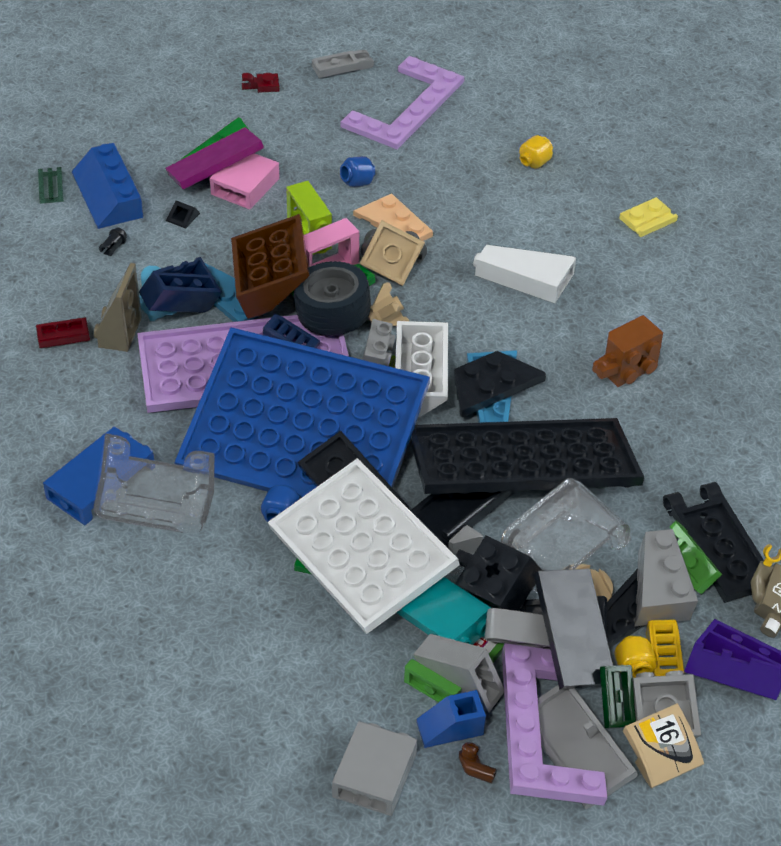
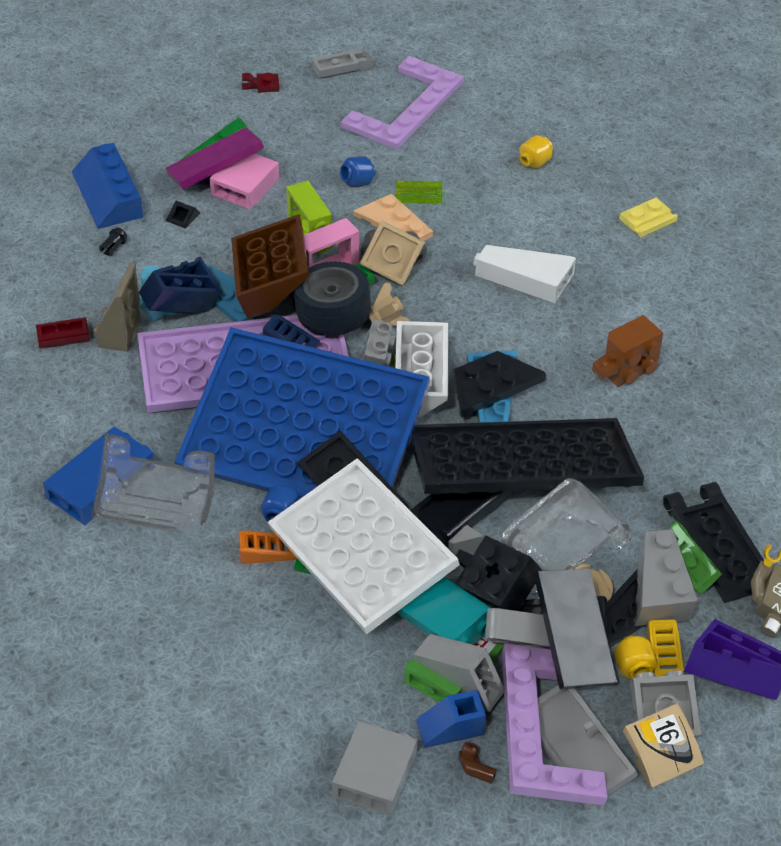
clear green tile [38,167,64,204] -> none
dark green tile [600,665,636,728] -> none
none -> orange slope [239,531,297,564]
none -> clear neon green tile [395,181,443,204]

